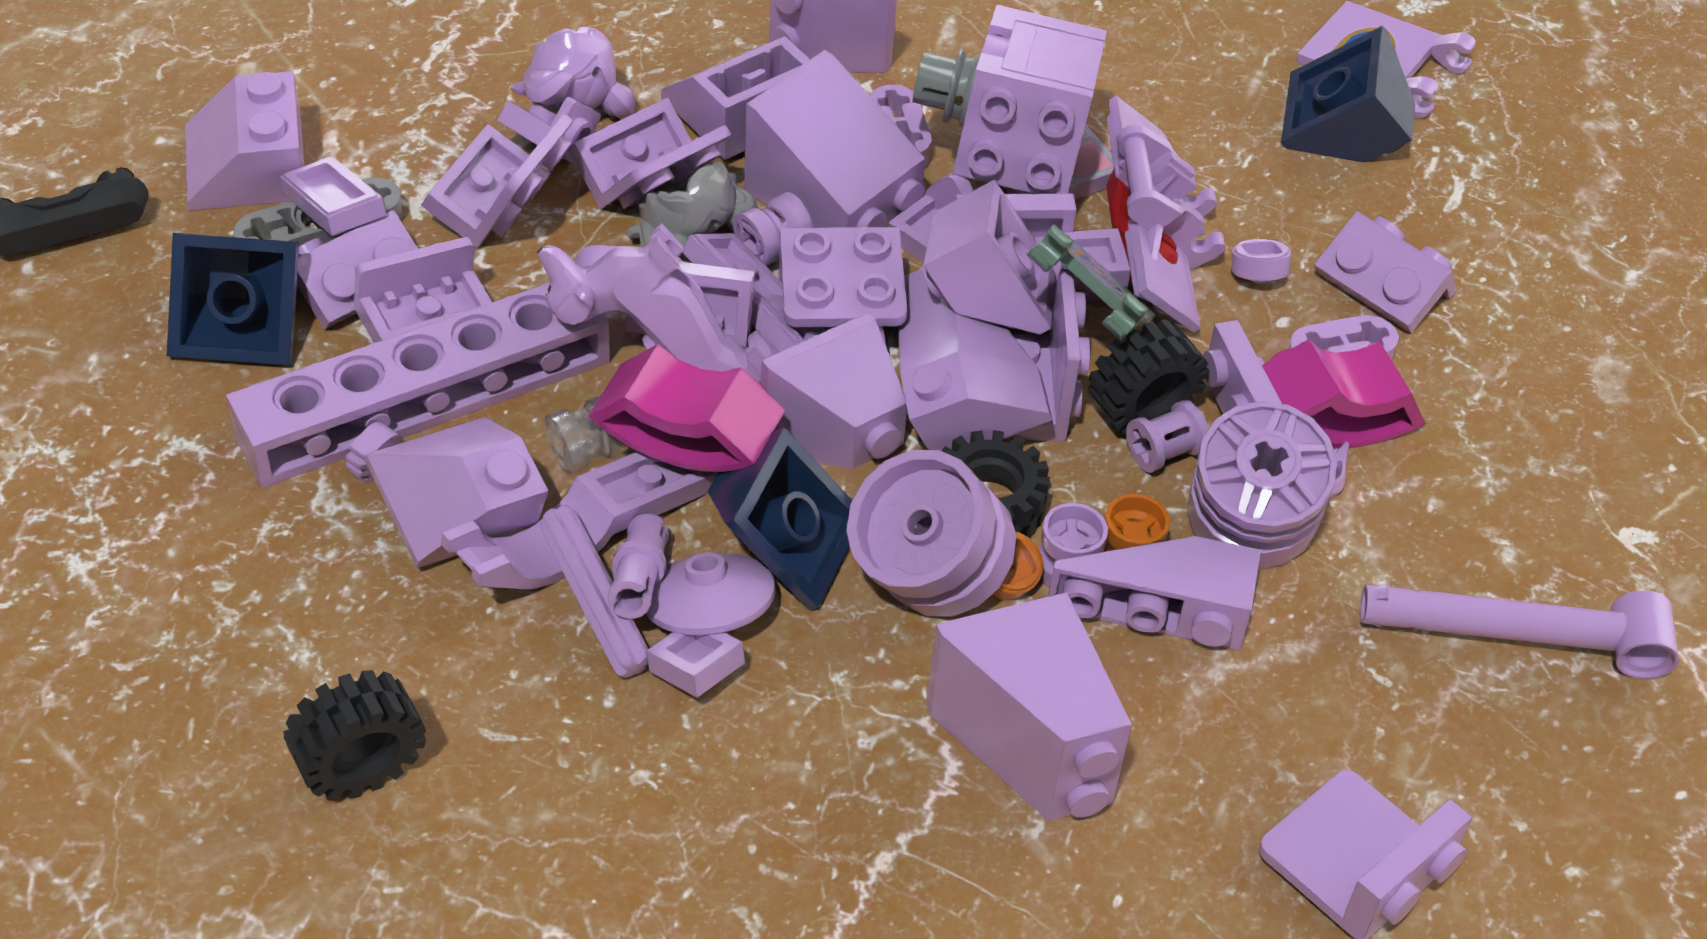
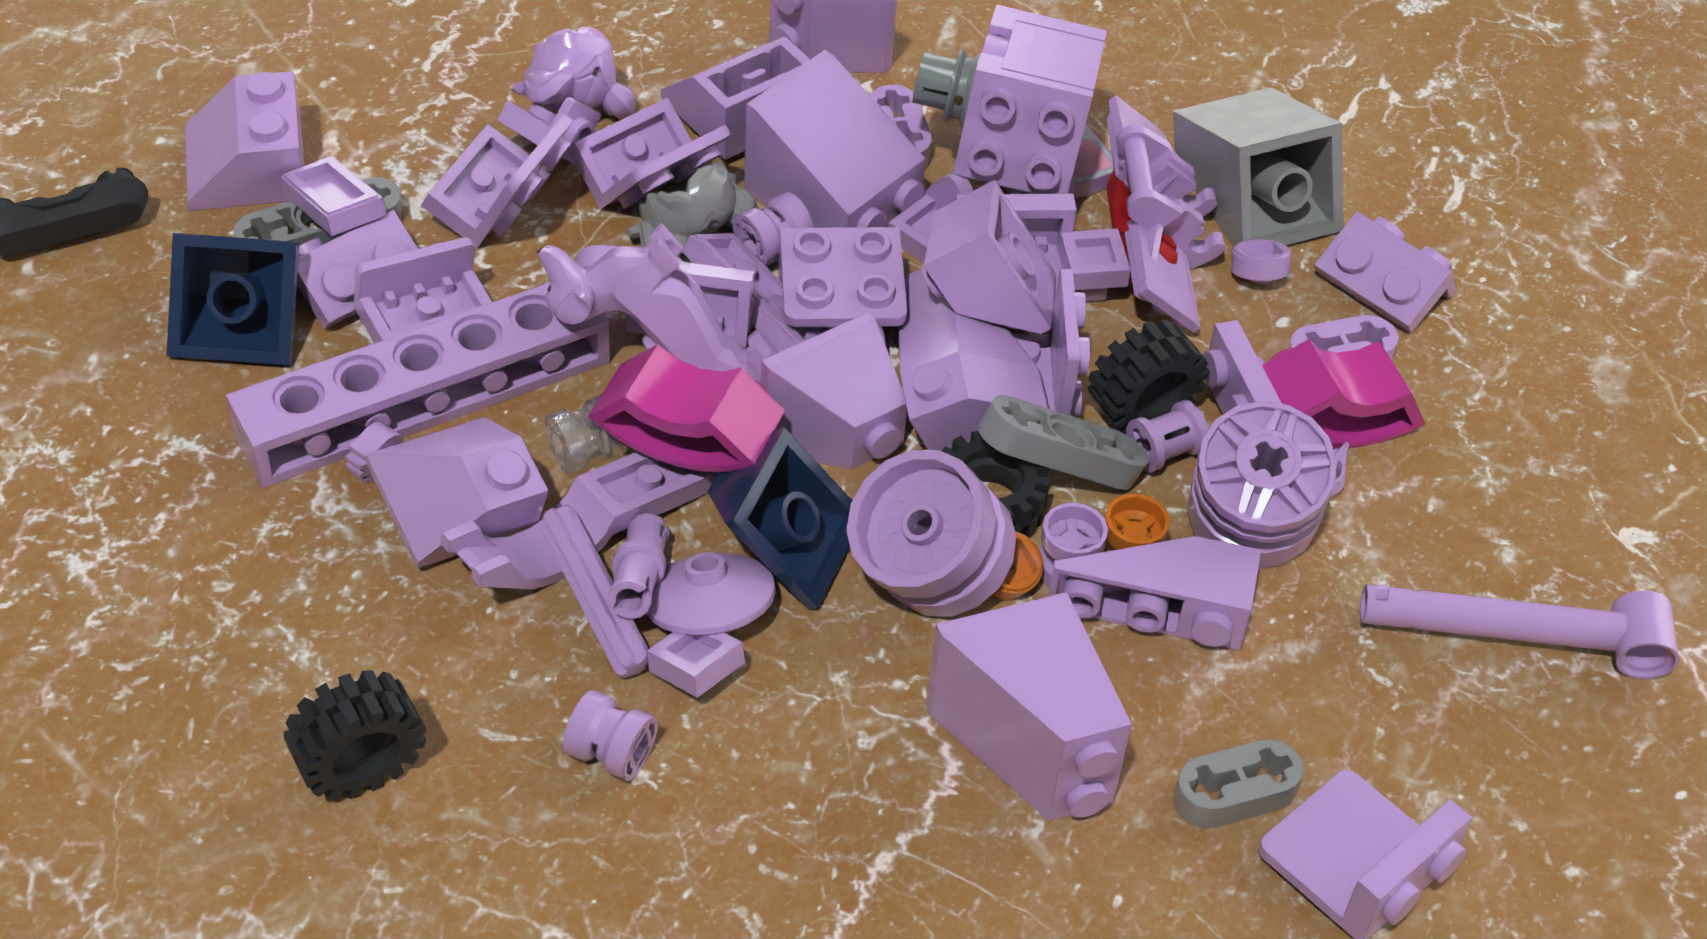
sand green flag [1027,224,1156,340] -> none
dark blue slope [1281,26,1415,163] -> none
lavender flag [1297,1,1476,118] -> none
none -> lavender wheel [562,690,658,782]
none -> light grey beam [977,395,1149,490]
none -> light grey slope [1173,87,1344,247]
none -> light grey beam [1173,739,1304,828]

